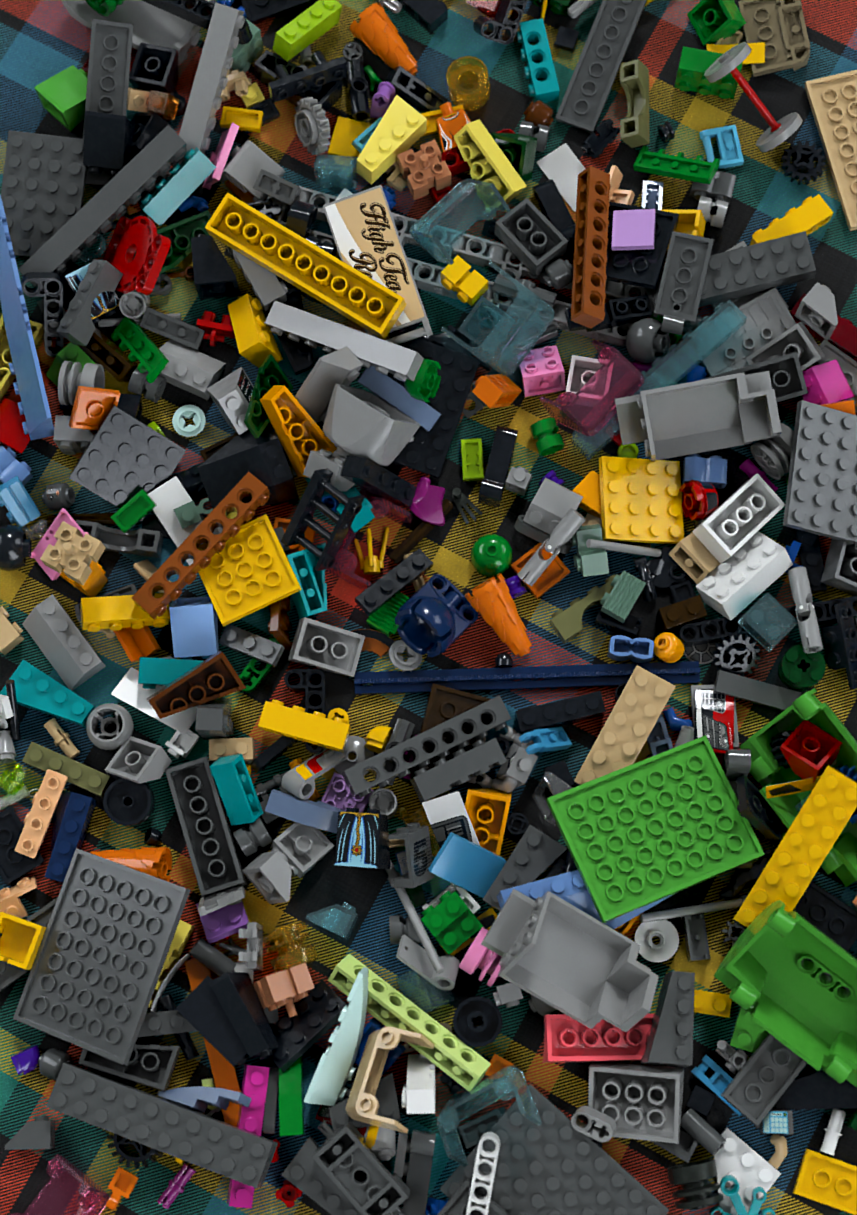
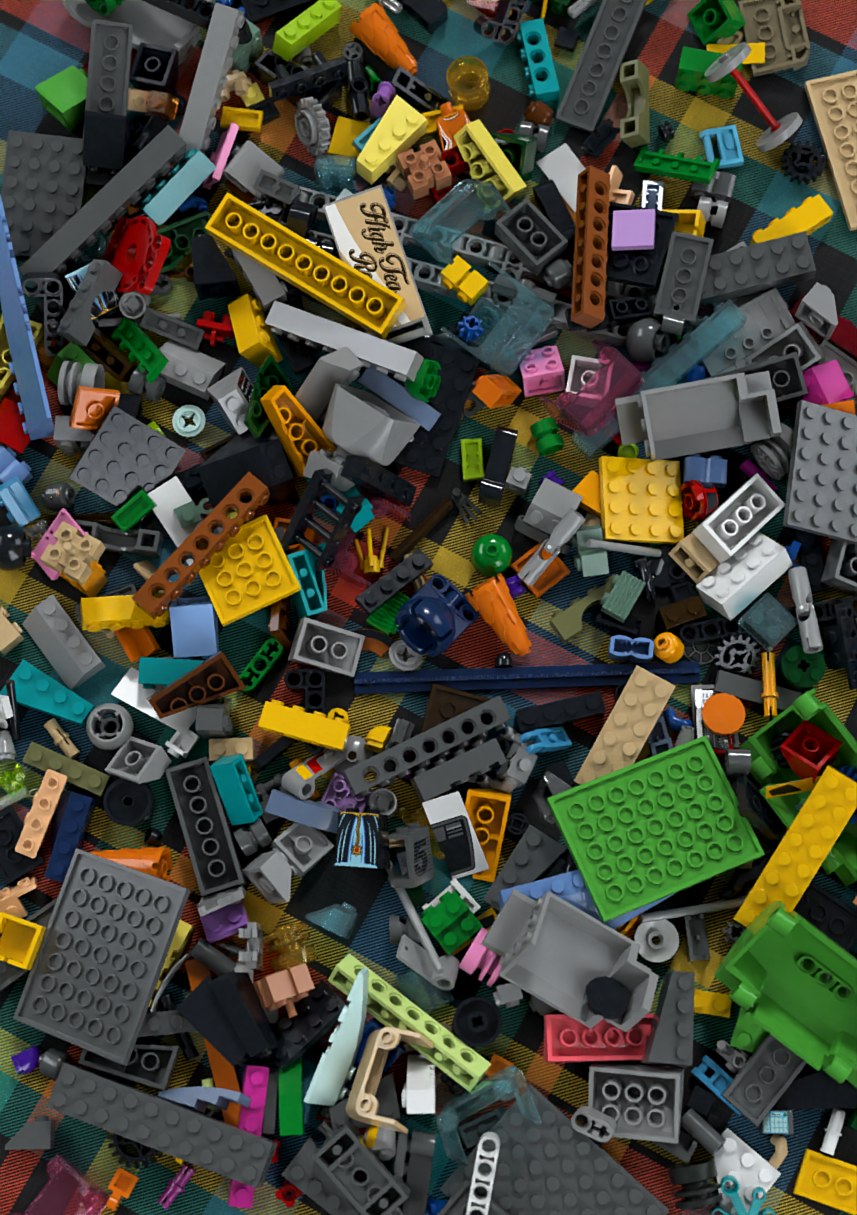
dark grey plate [218,624,285,667] -> none
magenta arm [409,477,446,526] -> none
dark azure tile [428,832,507,898] -> none
none -> blue gear [456,315,484,342]
none -> black tile [583,976,630,1020]
none -> orange tile [701,693,746,736]
none -> light orange pin [761,652,779,719]

